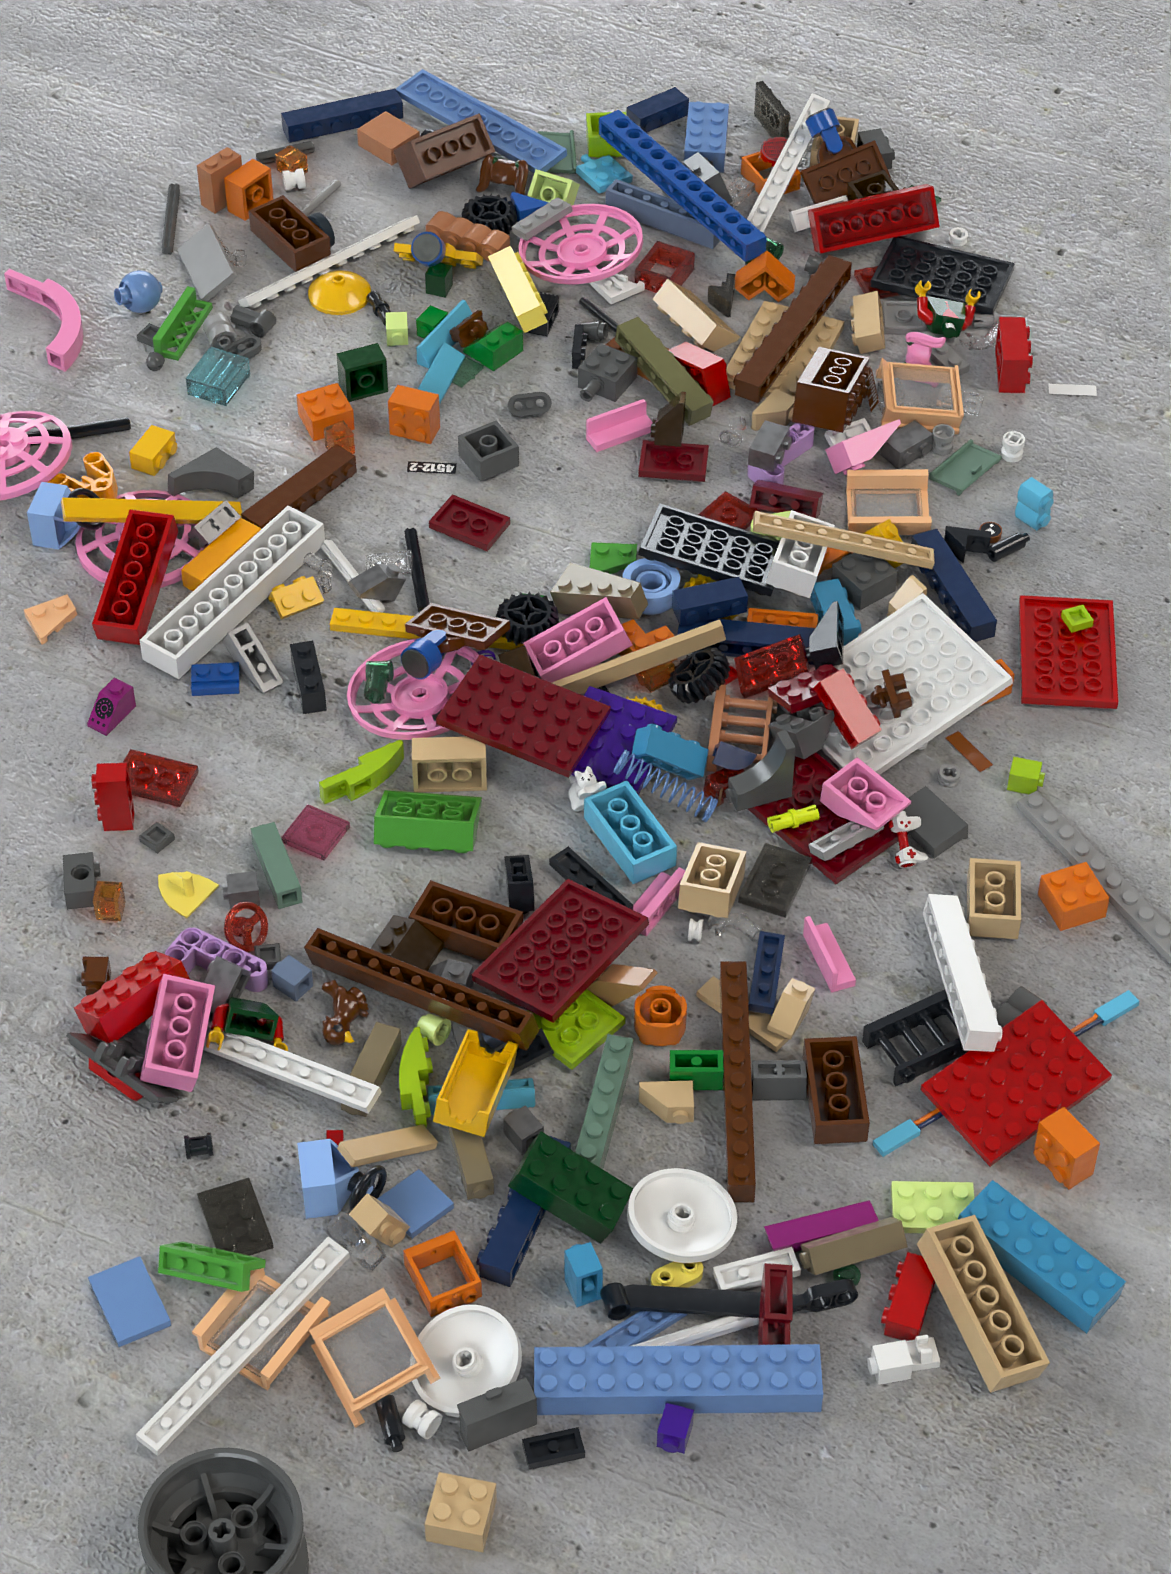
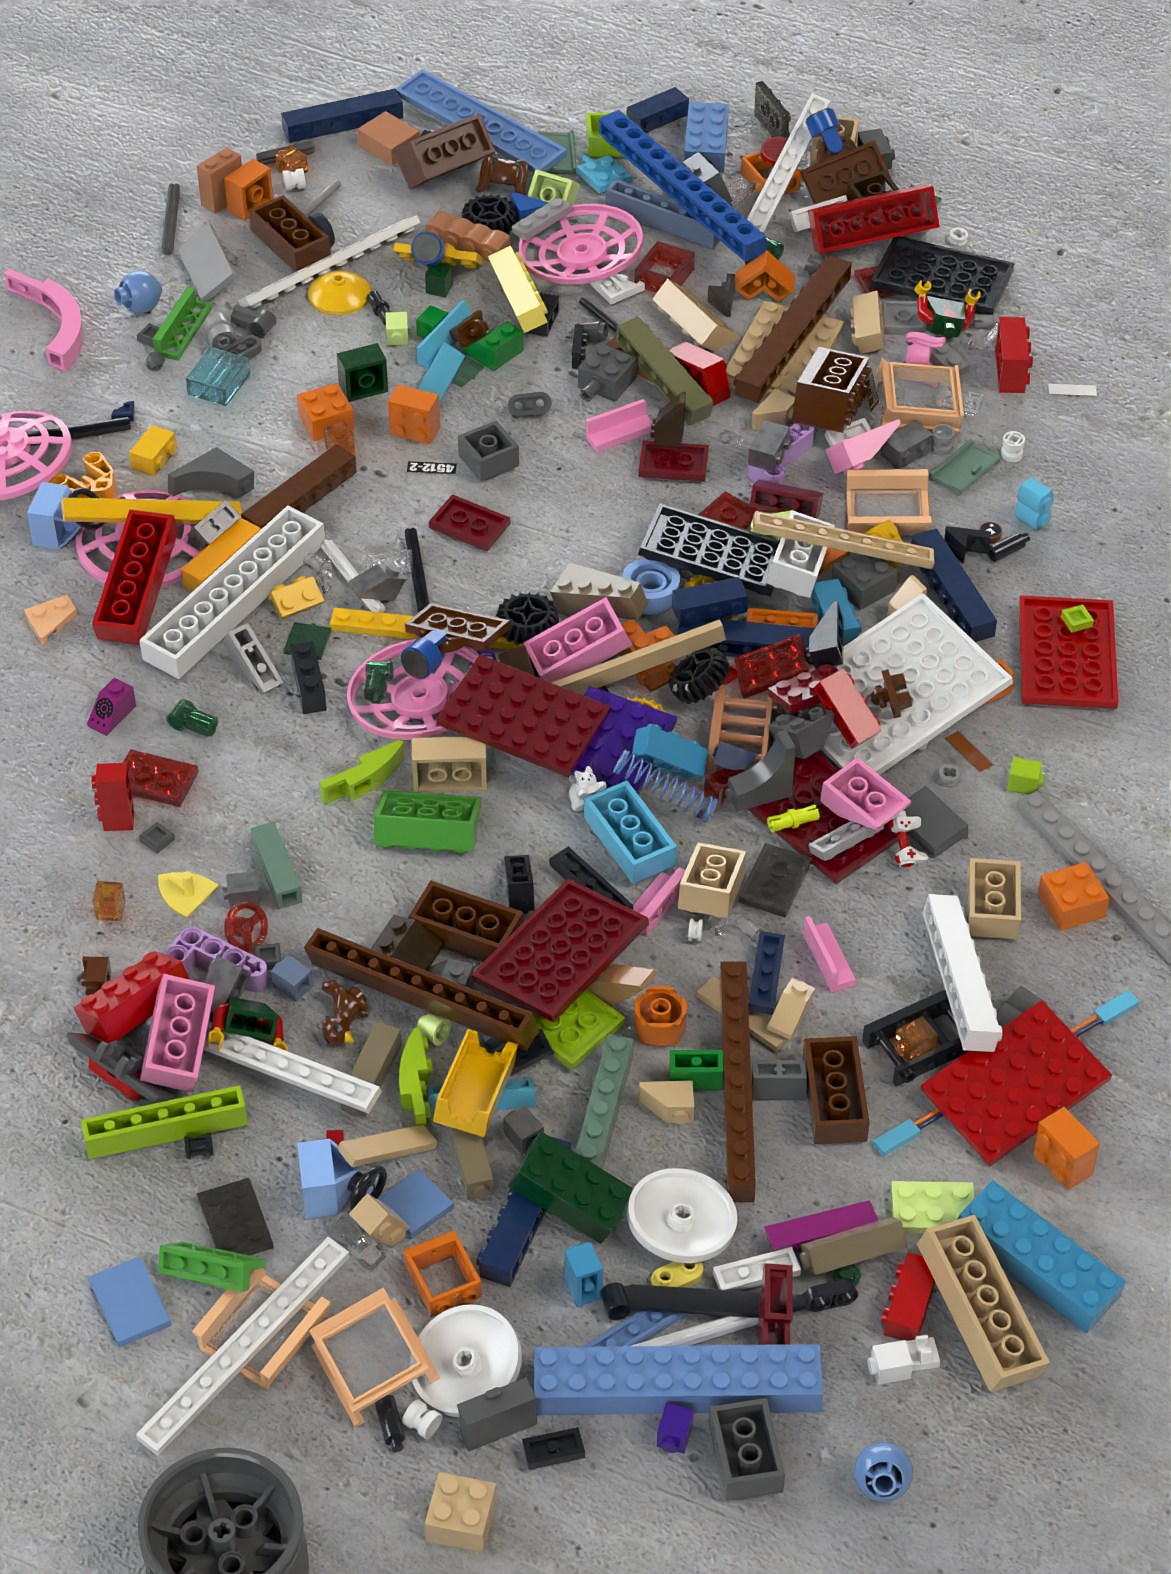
dark grey brick [63,852,102,910] -> none
blue plate [191,662,240,696] -> none
clear pink tile [281,804,350,861] -> none
bright green wing [589,542,637,574] -> none
none -> lime brick [81,1085,248,1160]
none -> dark blue tile [111,401,135,421]
none -> clear green piece [166,699,218,737]
none -> clear green piece [283,622,332,660]
none -> dark grey brick [709,1398,785,1501]
none -> medium blue brick [854,1442,913,1502]
none -> clear orange brick [894,1017,938,1061]

